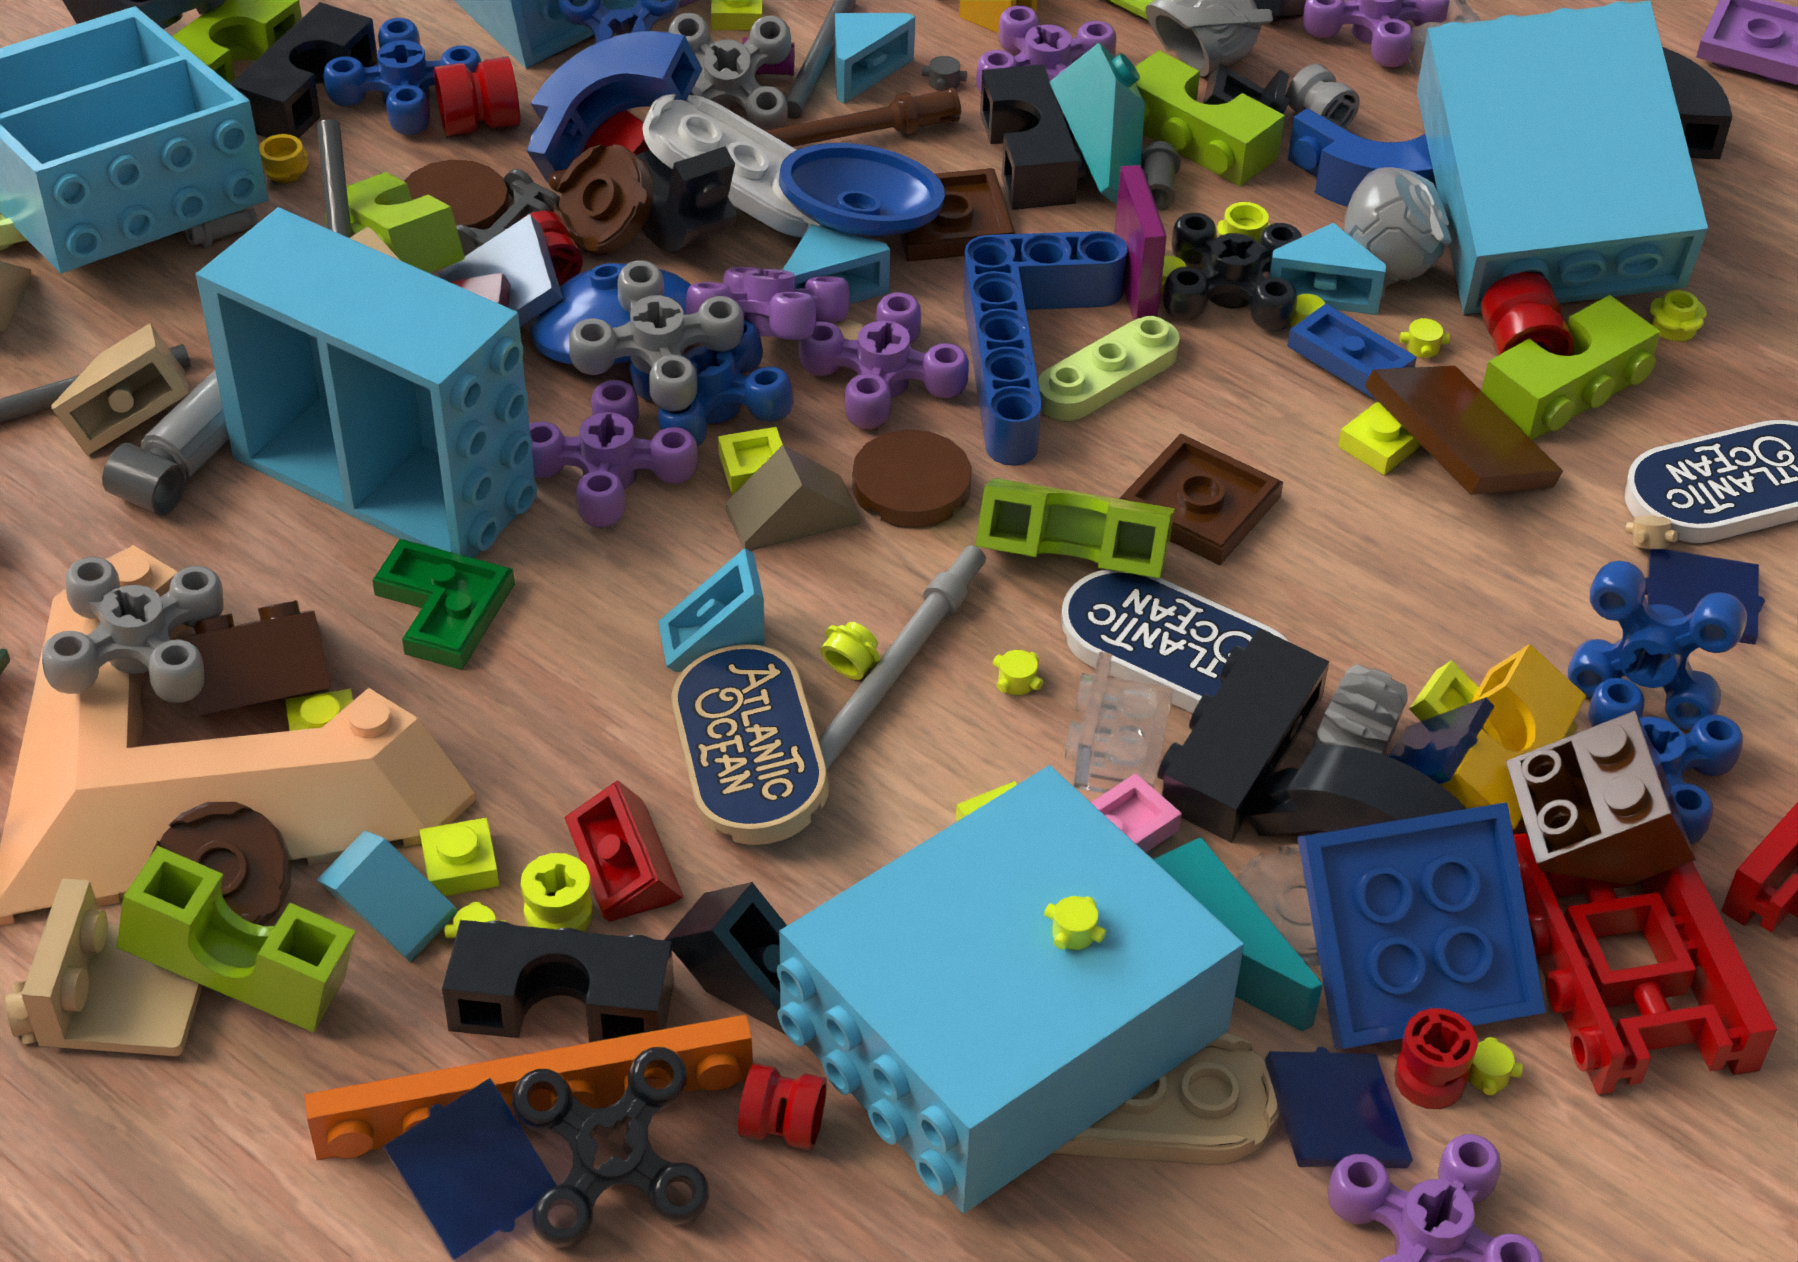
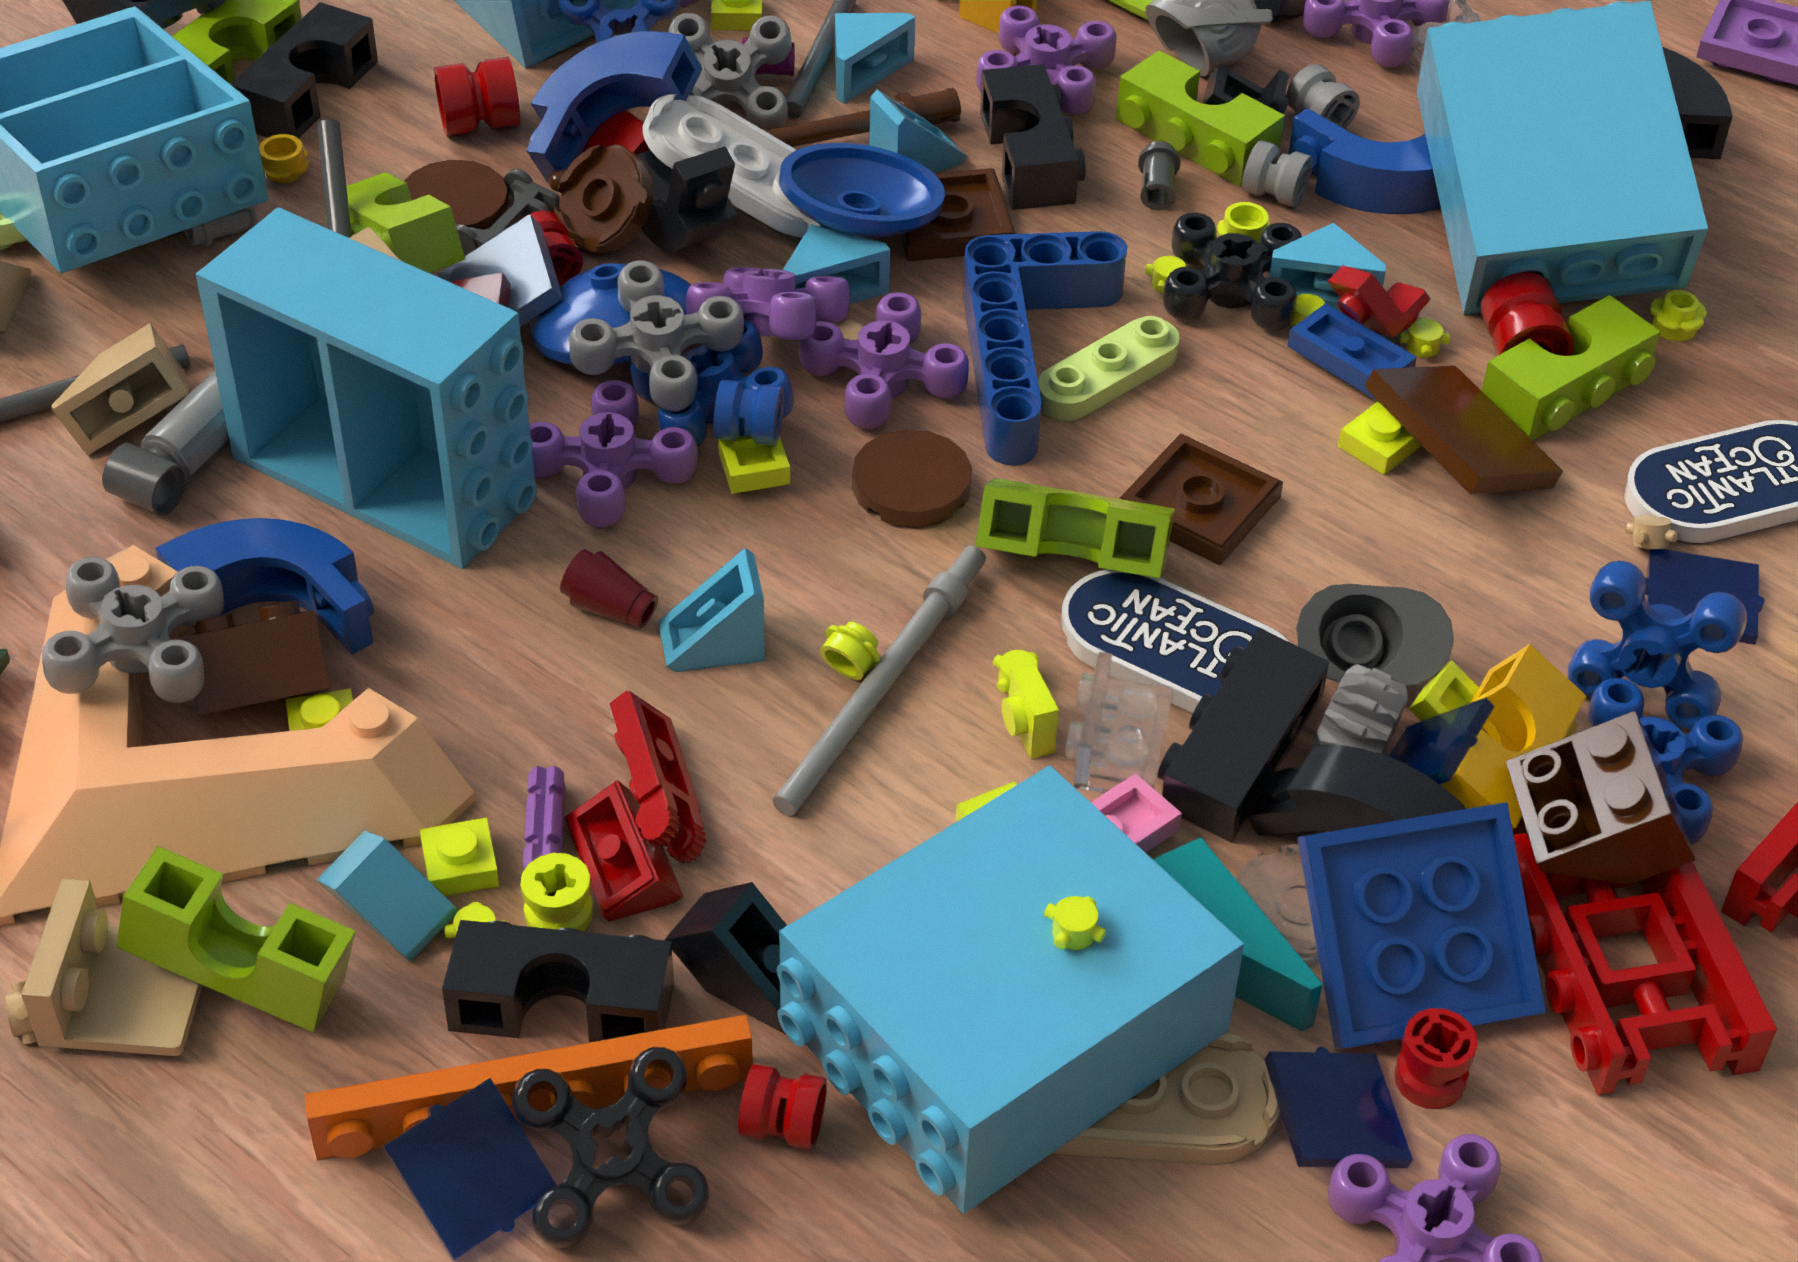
reddish brown tile [150,802,292,926] -> none
blue gear [323,18,482,135] -> none
green tile [372,539,515,670] -> none
tile [671,644,829,845] -> none
dark tan slope [726,445,860,551] -> none
dark grey piece [922,56,967,91] -> none
teal slope [1049,43,1145,205] -> none
magenta tile [1114,165,1167,320] -> none
light grey helmet [1344,167,1452,298] -> none
neon yellow piece [1468,1037,1523,1095] -> none
none -> blue arch [155,518,374,655]
none -> medium lavender axle [523,766,565,869]
none -> dark red cone [560,549,658,629]
none -> red hinge [609,690,707,864]
none -> blue wheel [713,380,784,446]
none -> medium azure slope [869,89,967,174]
none -> neon yellow plate [1001,663,1059,759]
none -> light grey wheel [1242,140,1313,208]
none -> dark grey piece [1296,584,1454,687]
none -> red bracket [1328,265,1431,338]

